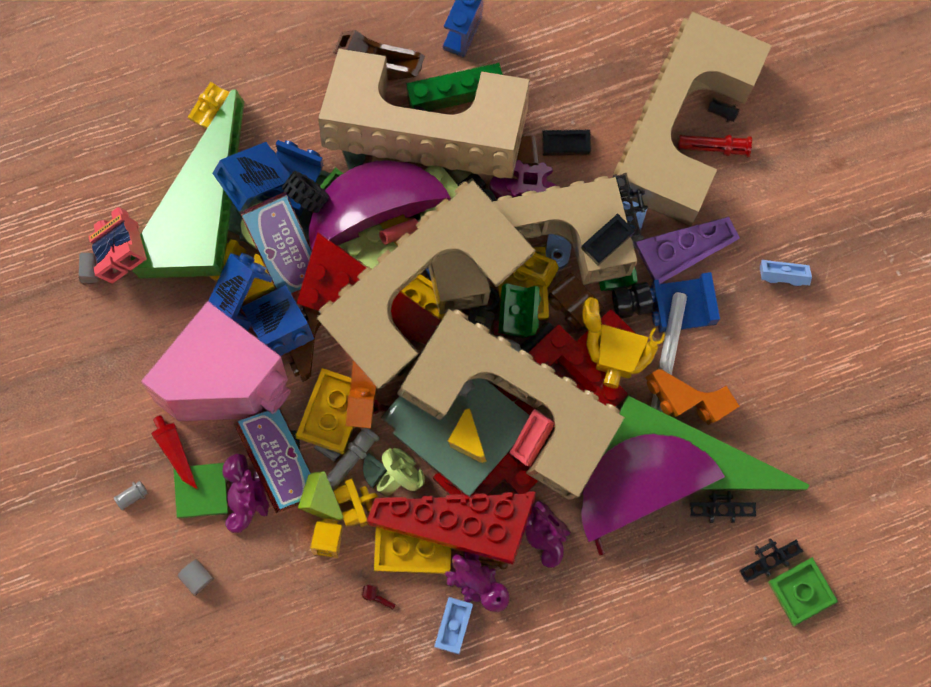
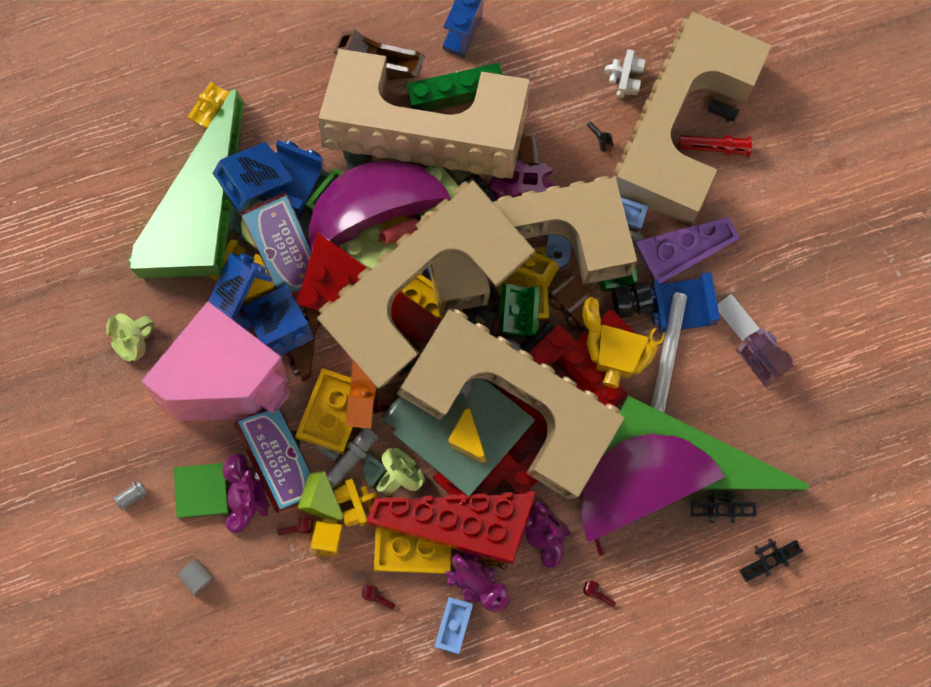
light grey brick [79,253,99,283] -> none
coral hips [89,207,147,284] -> none
red bar [151,415,198,490] -> none
black tyre [282,171,329,213] -> none
coral tile [509,409,555,467] -> none
black tile [542,129,591,156] -> none
black tile [581,213,635,266] -> none
black piece [612,173,648,236] -> none
orange arch [645,369,740,425] -> none
light blue plate [760,260,812,286] -> none
bright green tile [768,557,838,626] -> none
none -> yellowish green tile [106,313,155,362]
none -> dark red hand [277,517,313,535]
none -> dark red hand [583,580,616,608]
none -> black hand [587,122,614,152]
none -> white hips [604,49,646,98]
none -> white sticker [718,294,776,361]
none -> slope [736,328,794,389]

